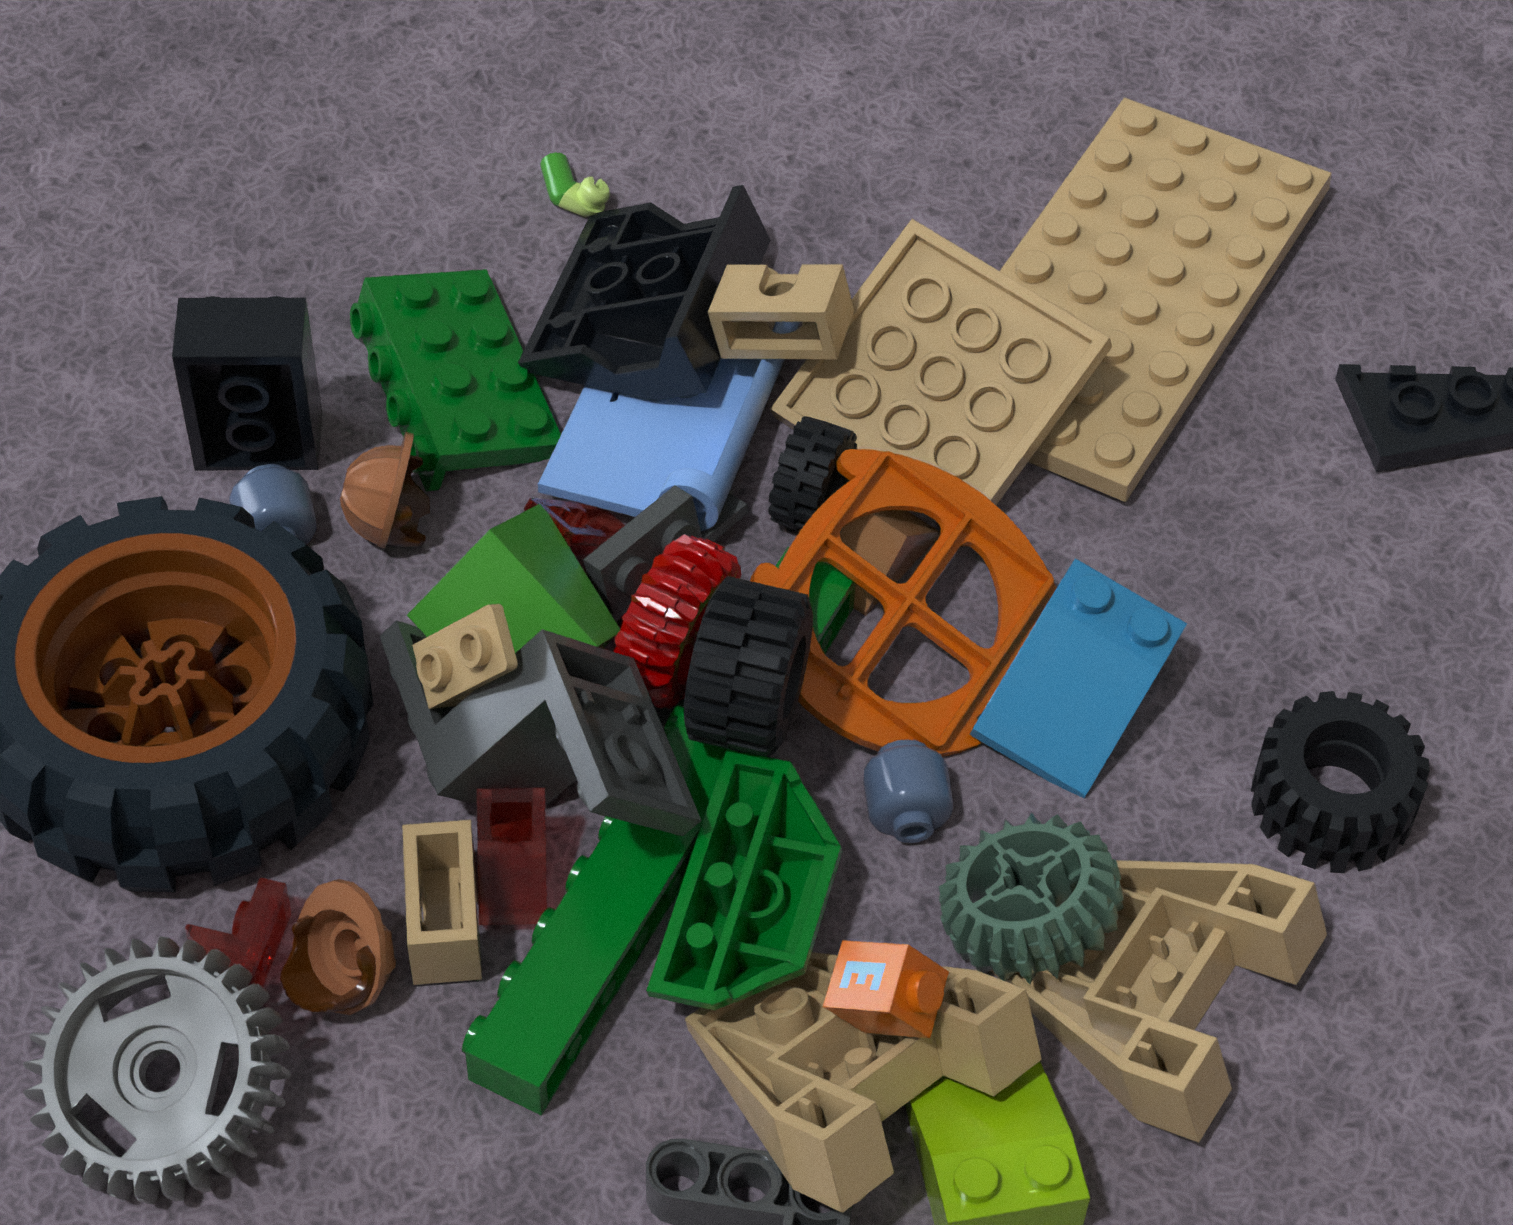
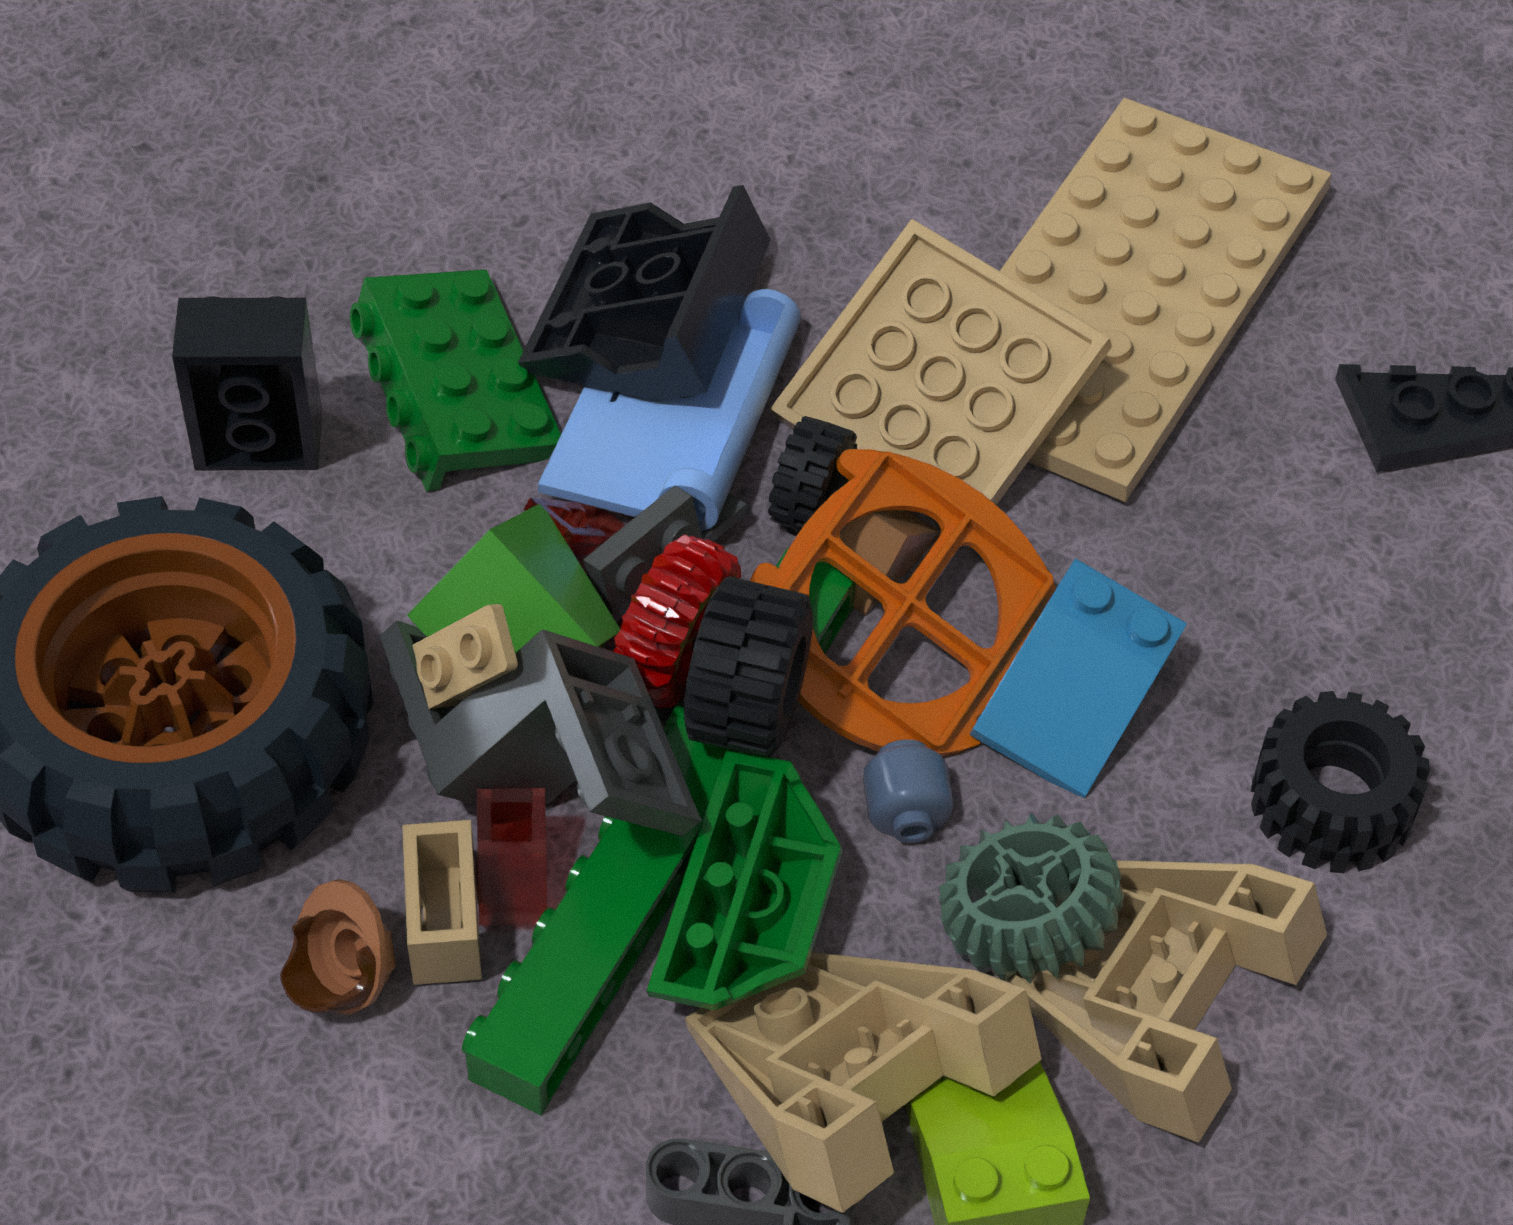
light grey gear [23,936,291,1204] -> none
clear red slope [185,877,292,987] -> none
sand blue head [229,464,317,545] -> none
nougat piece [340,432,430,548] -> none
arm [540,152,610,217] -> none
tan brick [708,264,855,360] -> none
orange brick [822,940,949,1039] -> none

